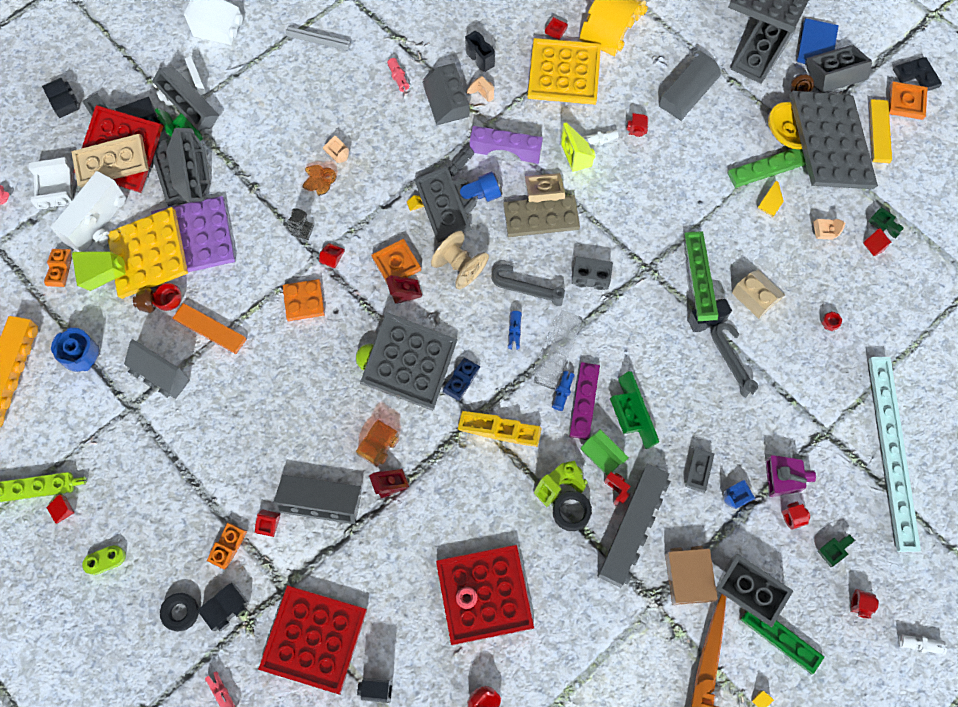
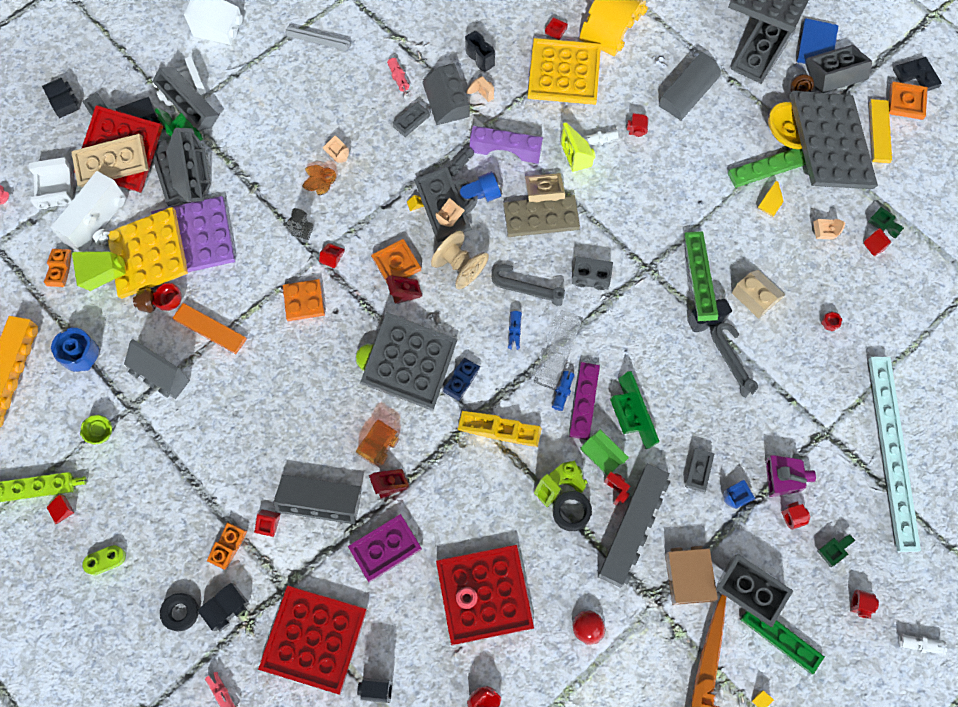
none -> lime hair [80,414,112,445]
none -> magenta plate [348,514,422,583]
none -> dark grey plate [393,102,430,137]
none -> light nougat plate [435,198,464,227]
none -> red hair [572,610,606,645]

